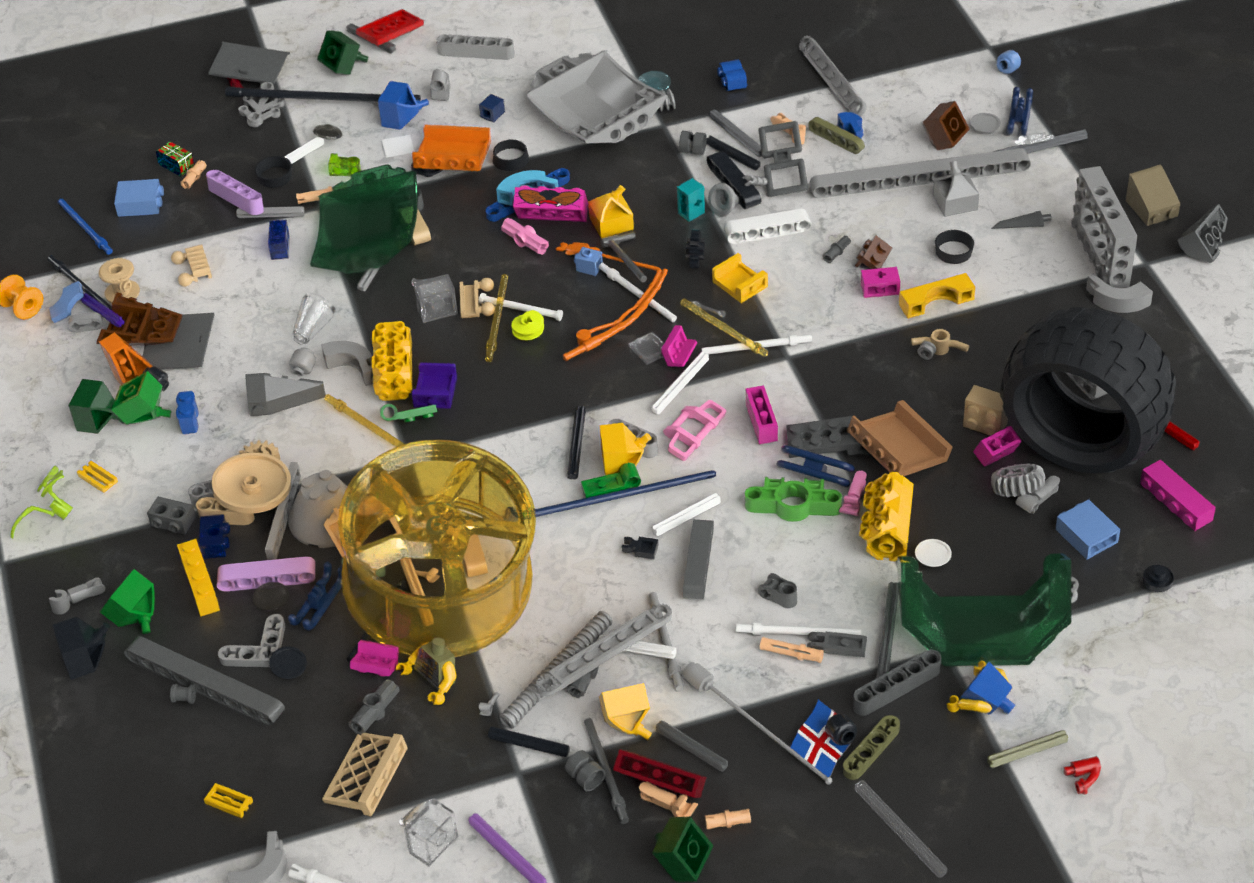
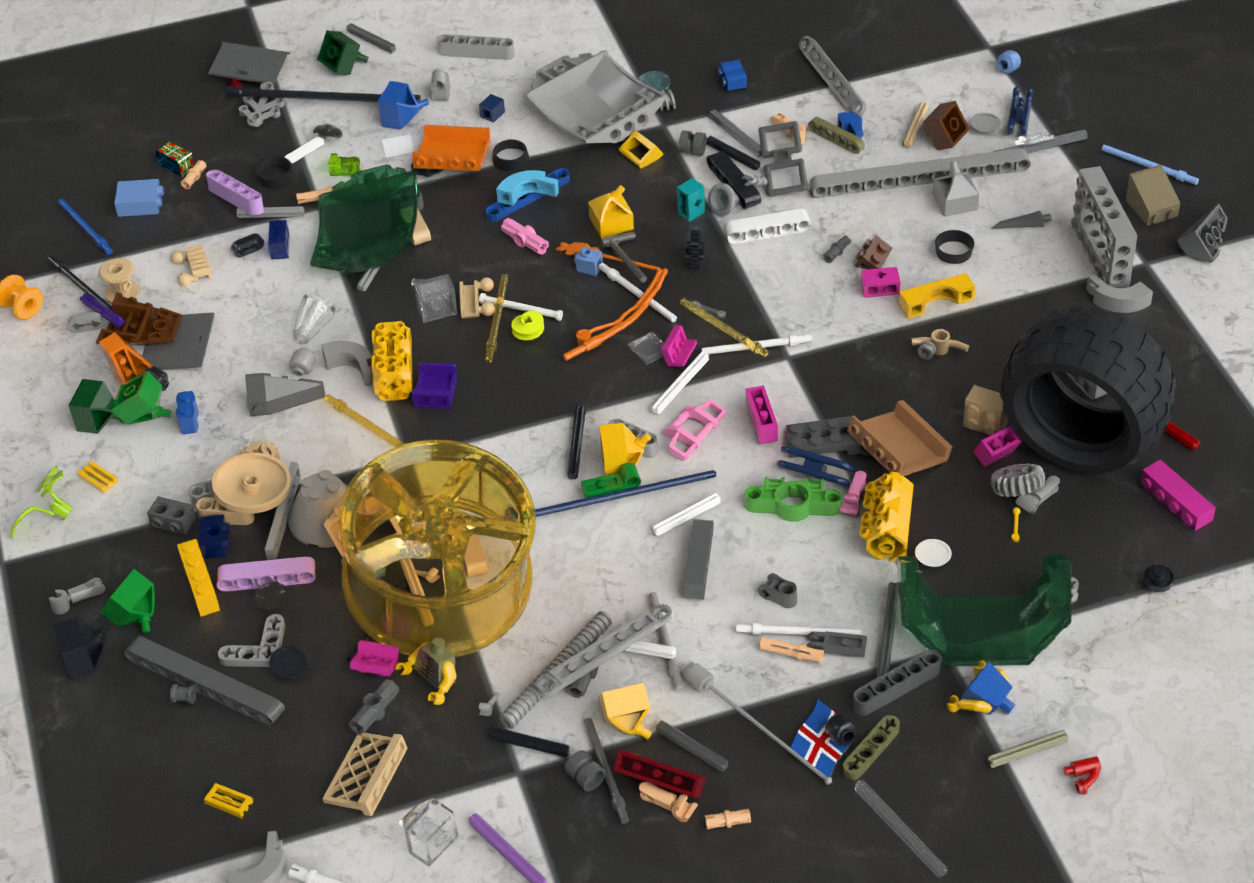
medium blue tile [49,281,84,323] -> none
dark blue piece [288,562,346,630] -> none
red tile [356,9,424,46] -> none
plate [380,404,437,422] -> none
dark pink brick [513,185,588,222] -> none
black plate [622,536,659,559] -> none
dark green piece [652,816,714,882] -> none
yellow panel [712,253,768,303] -> none
medium blue brick [1056,499,1120,560] -> none
none -> black beam [231,233,265,258]
none -> yellow tile [619,130,663,168]
none -> tan axle [903,102,928,148]
none -> yellow hinge [1011,507,1021,542]
none -> light blue bar [1101,145,1199,185]

